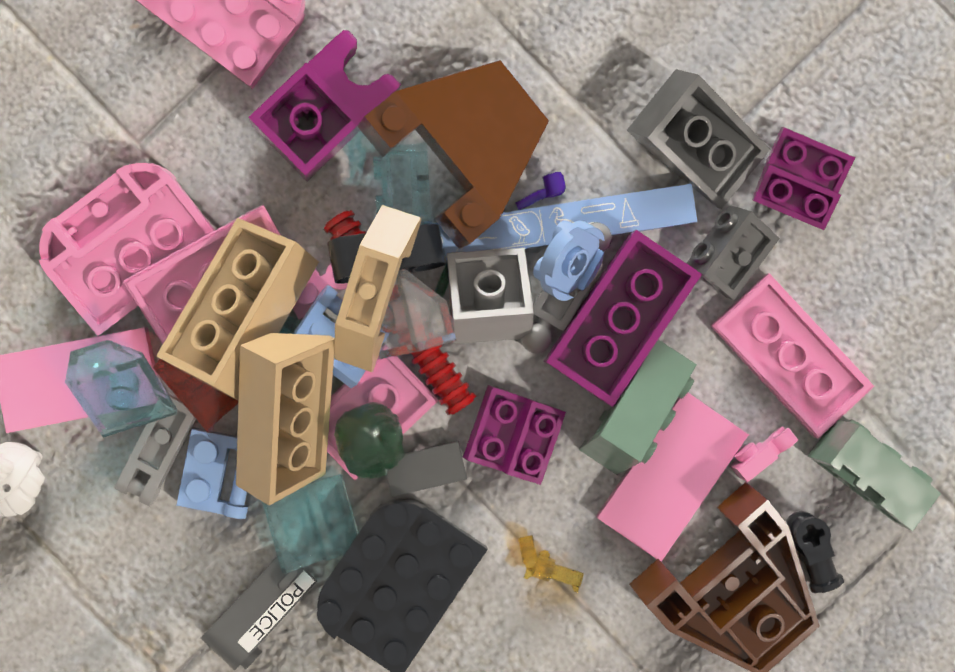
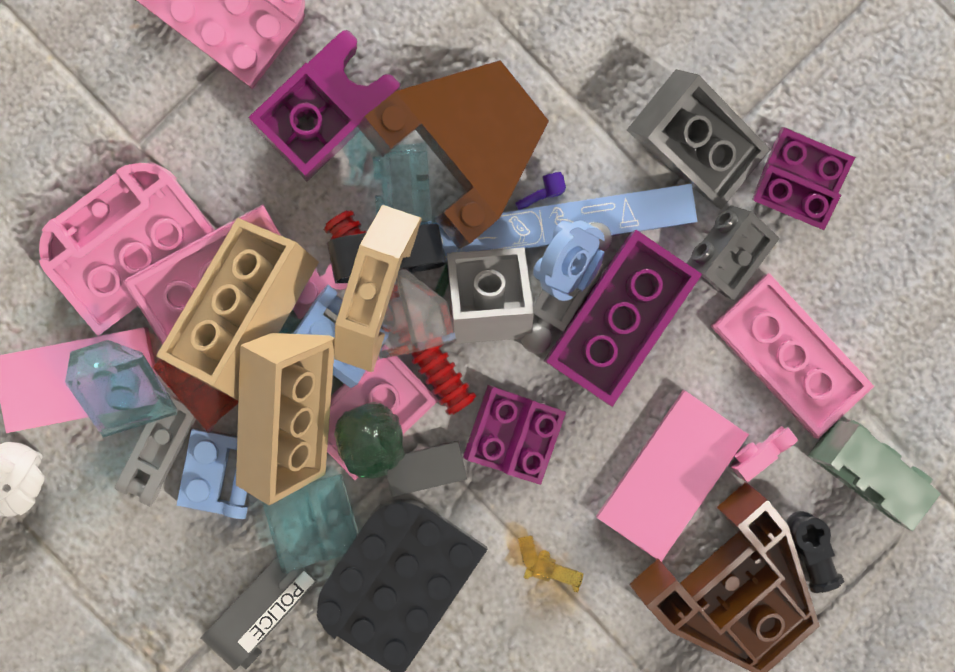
sand green wedge [579,339,697,475] -> none

